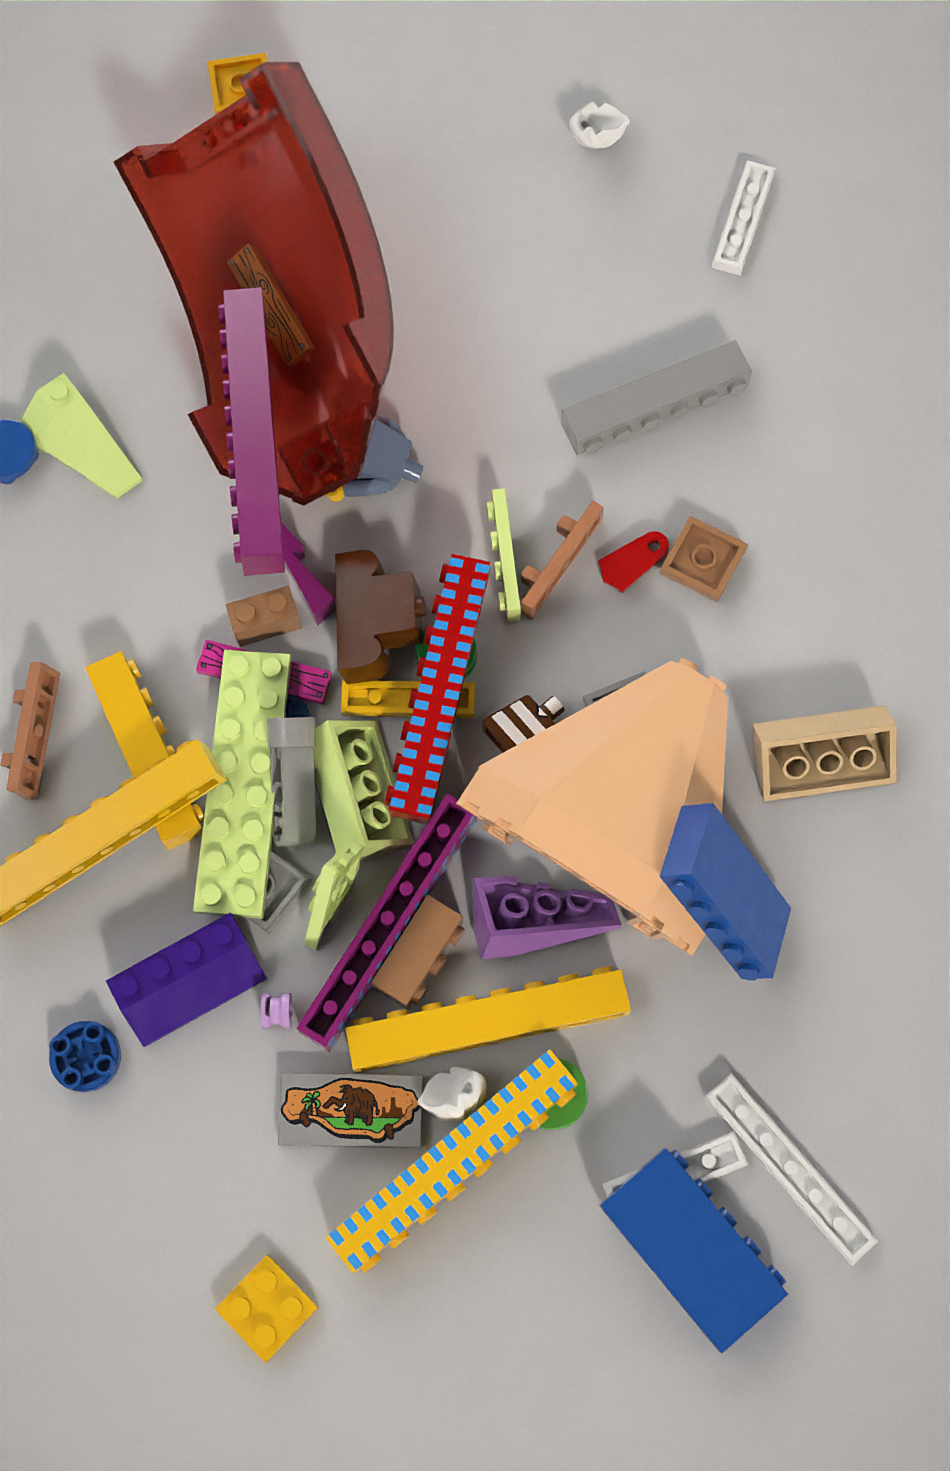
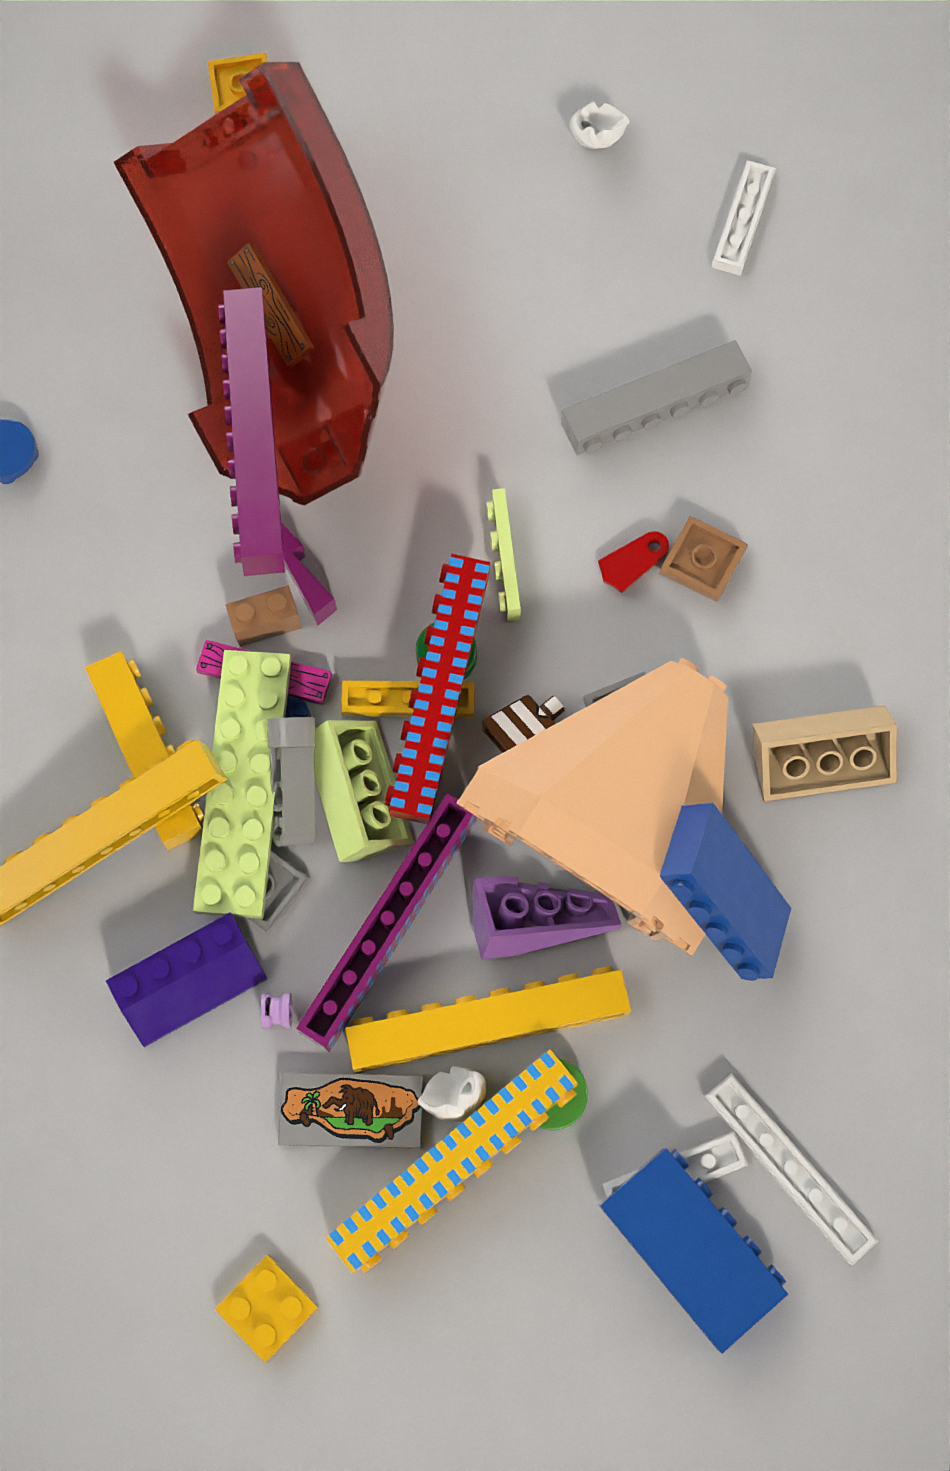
nougat hinge [0,662,60,799] -> none
yellowish green wedge [20,373,143,498] -> none
blue tile [49,1021,121,1093] -> none
yellowish green wing [304,840,364,951] -> none
sand blue torso [325,408,423,502] -> none
reddish brown brick [335,550,427,684] -> none
medium nougat brick [371,895,465,1009] -> none
nougat hinge [521,501,604,620] -> none

